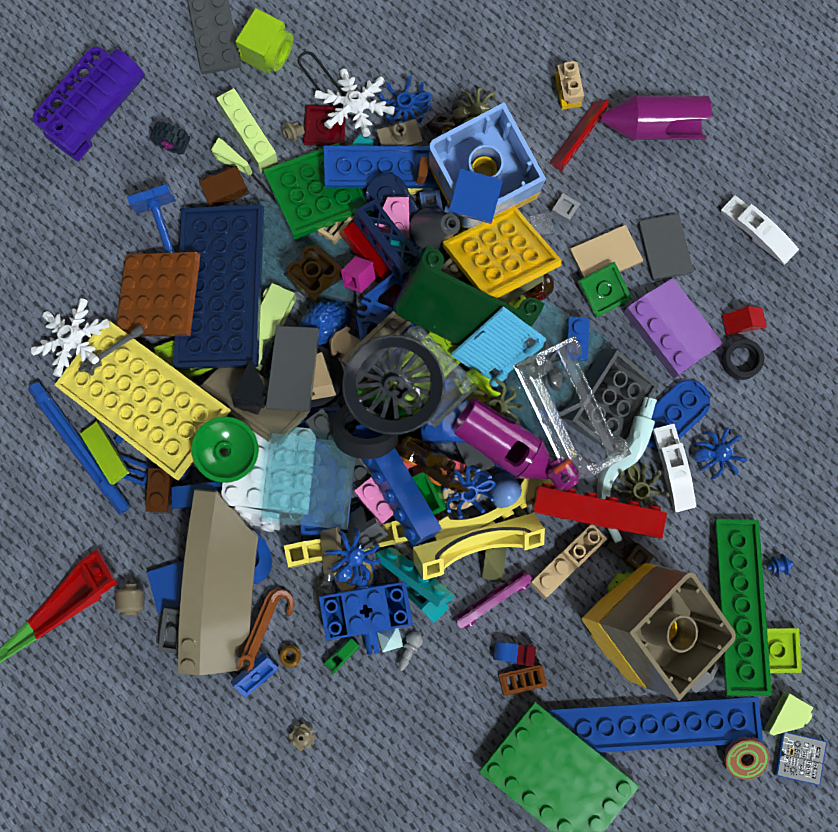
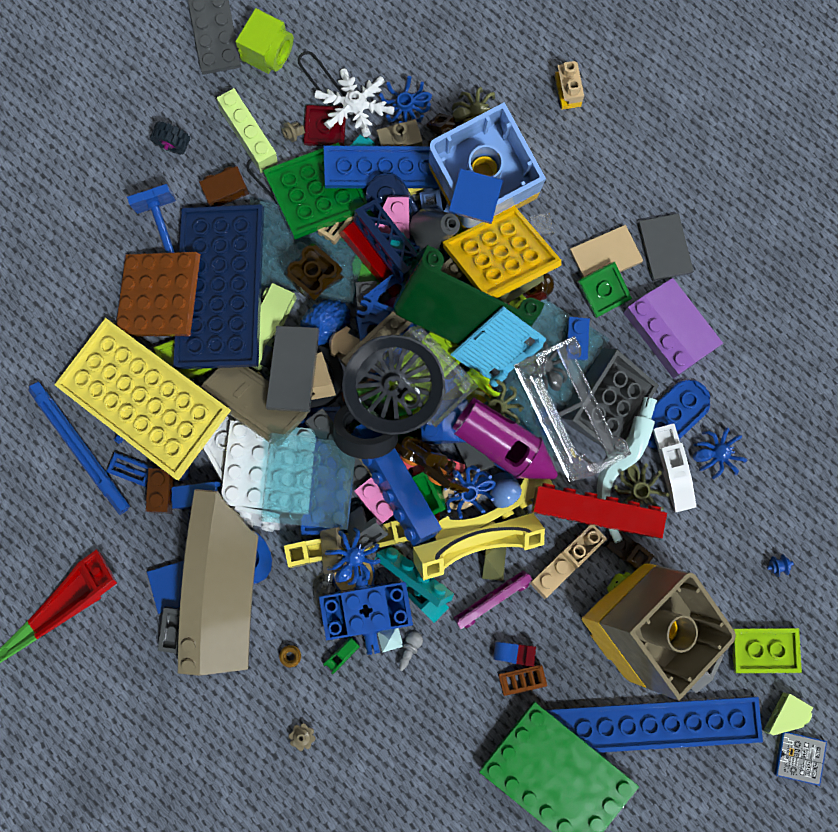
white piece [31,298,111,377] -> none
dark purple piece [33,47,145,162] -> none
dark grey piece [78,325,145,376] -> none
lime tile [80,421,130,485] -> none
dark tan head [115,584,144,615] -> none
green dish [191,417,259,483] -> none
yellowish green slope [211,138,252,175] -> none
black slope [231,361,267,415] -> none
blue plate [231,653,279,698] -> none
dark orange piece [236,588,295,673] -> none
dark pink brick [341,256,376,293] -> none
dark orange tile [416,157,429,185] -> none
magenta head [547,457,580,491] -> none
red slope [550,100,609,171] -> none
light grey plate [552,193,580,223] -> none
magenta piece [600,94,712,141] -> none
green plate [714,519,772,696] -> none
white slope [721,195,799,265] -> none
red slope [721,306,767,336] -> none
black tyre [721,338,765,380] -> none
dark orange tile [724,736,769,780] -> none

